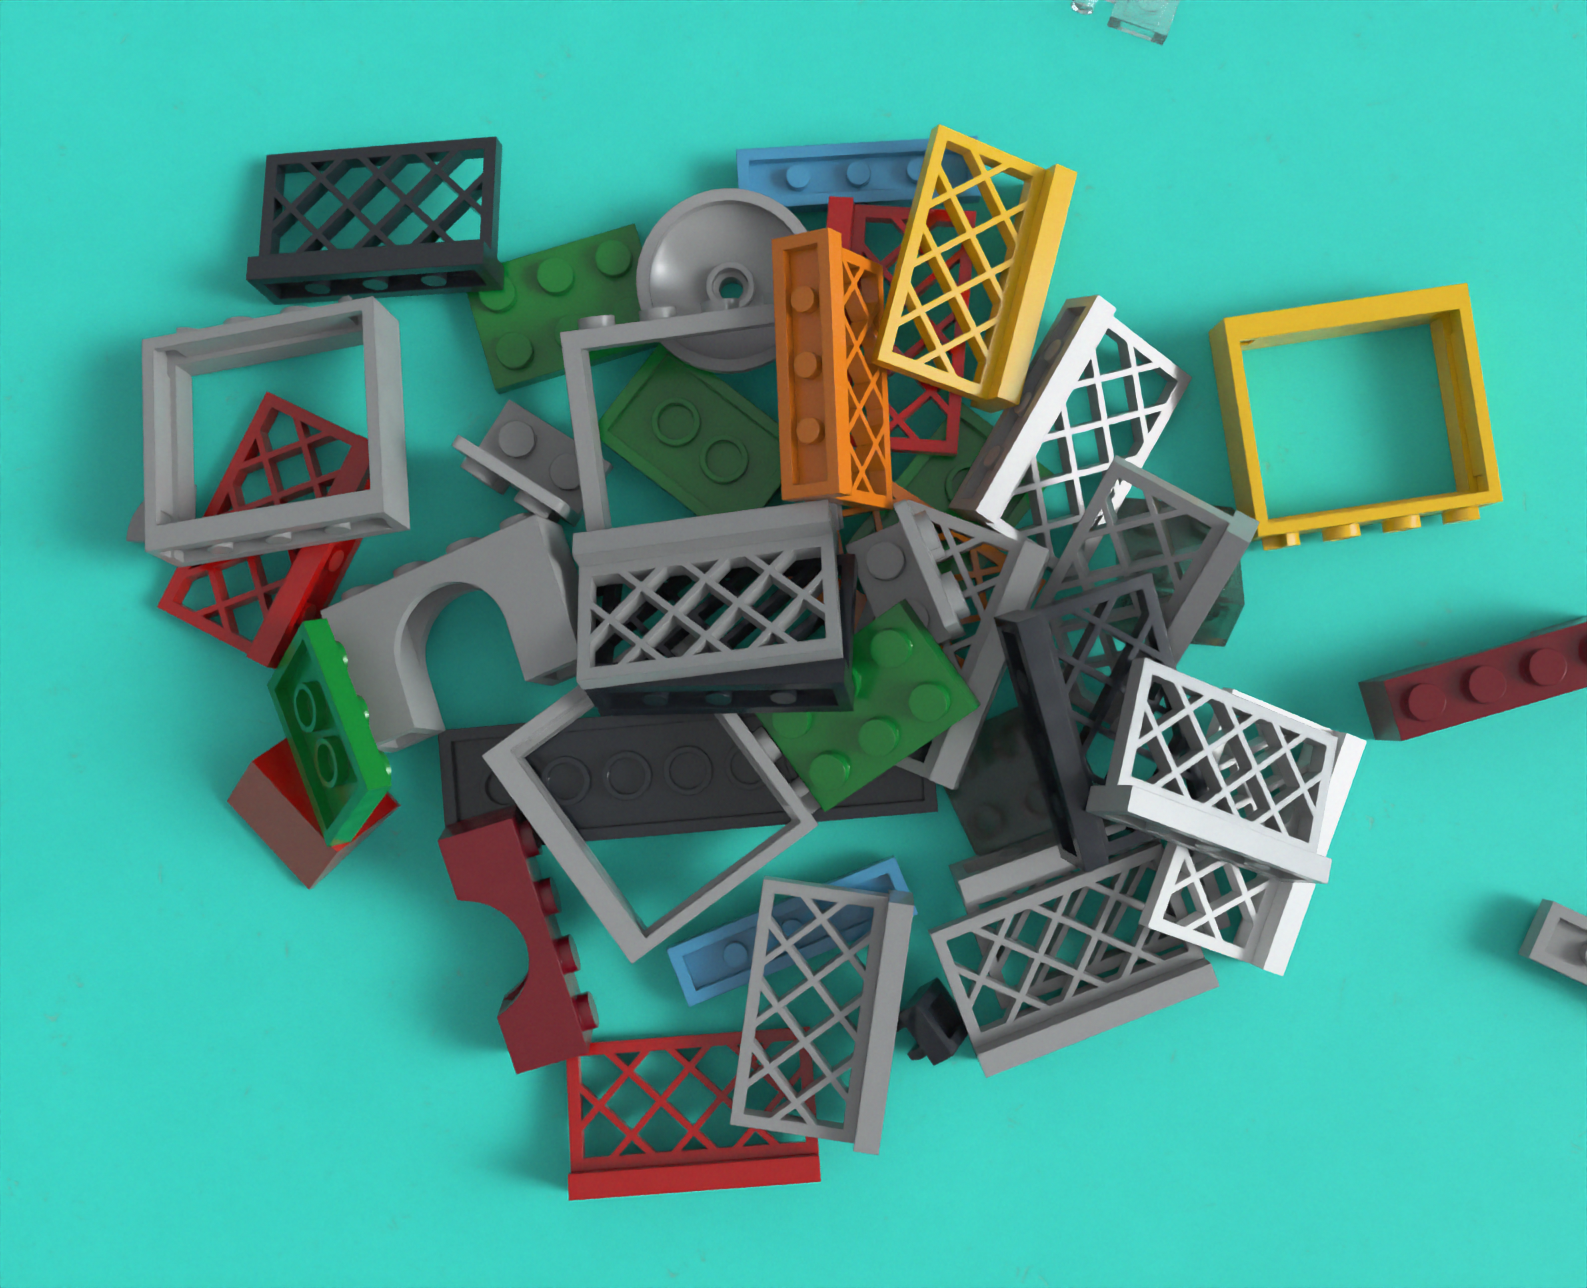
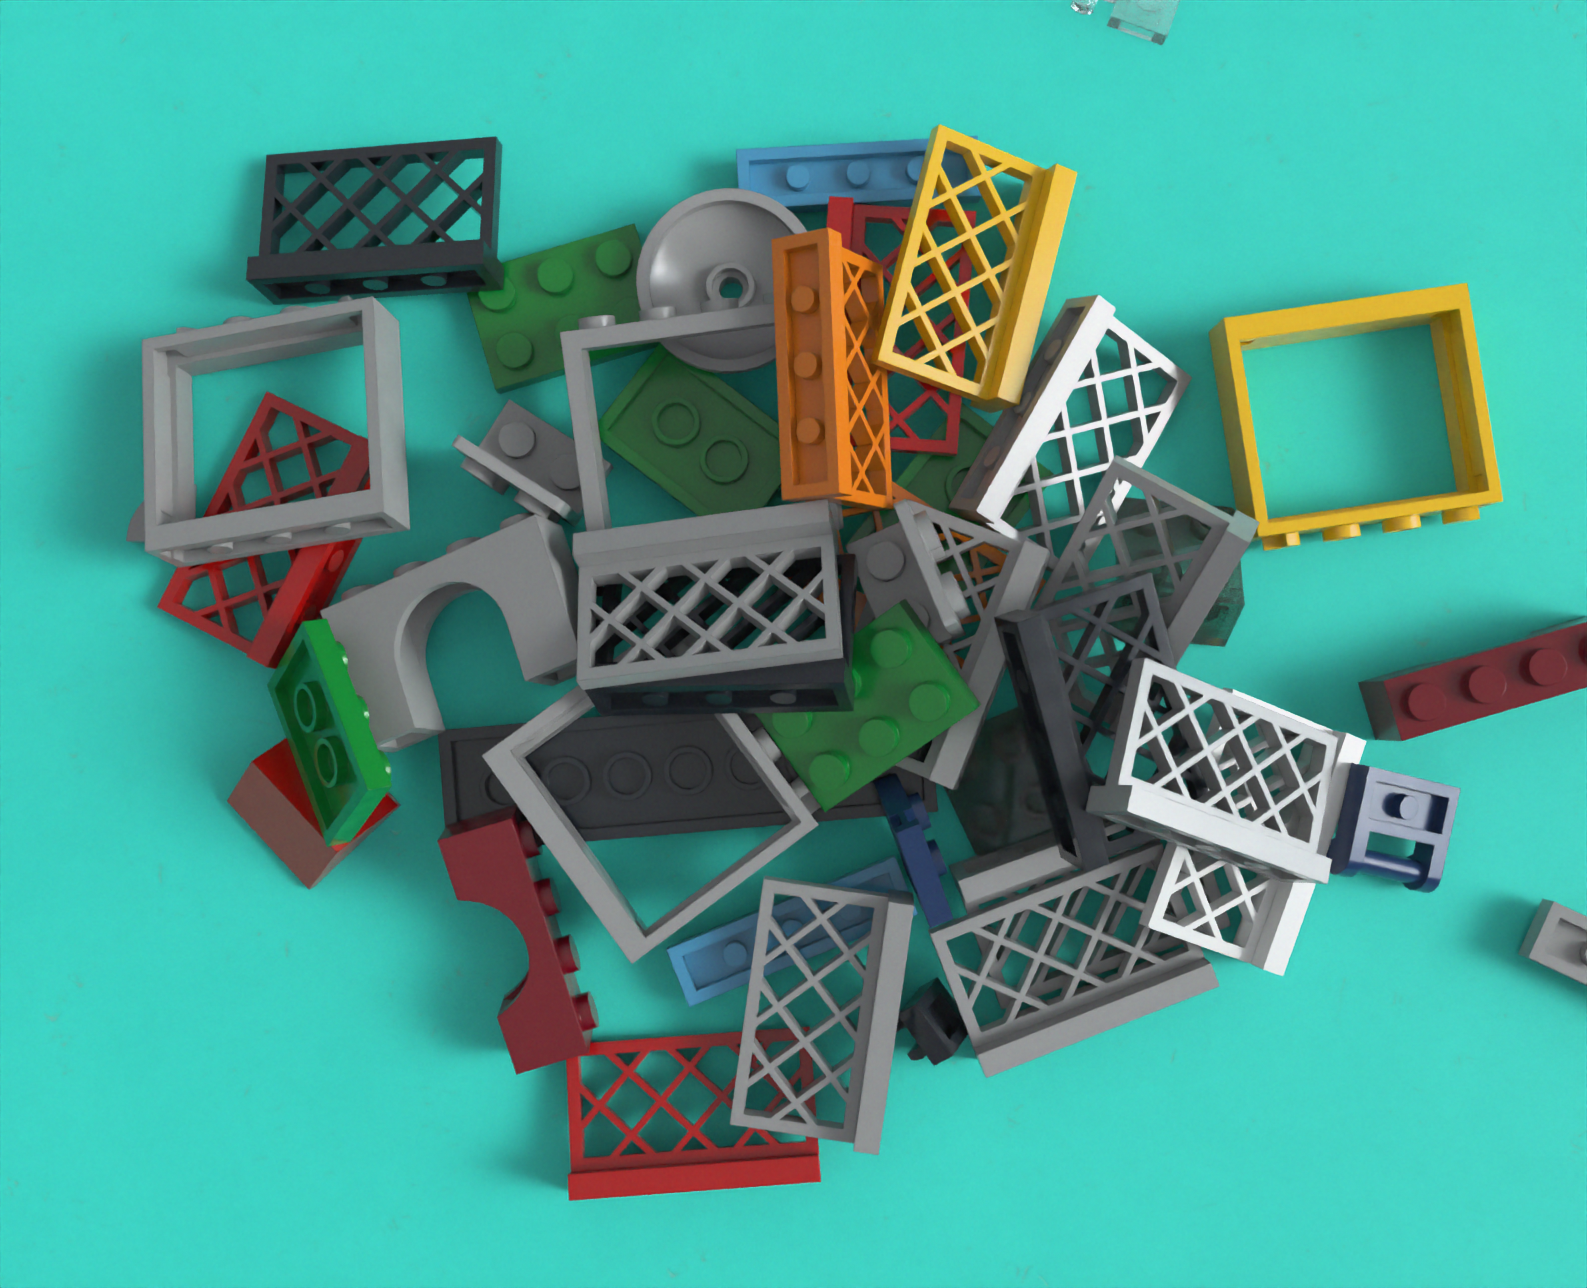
none -> dark blue plate [873,773,954,928]
none -> plate [1326,763,1461,893]

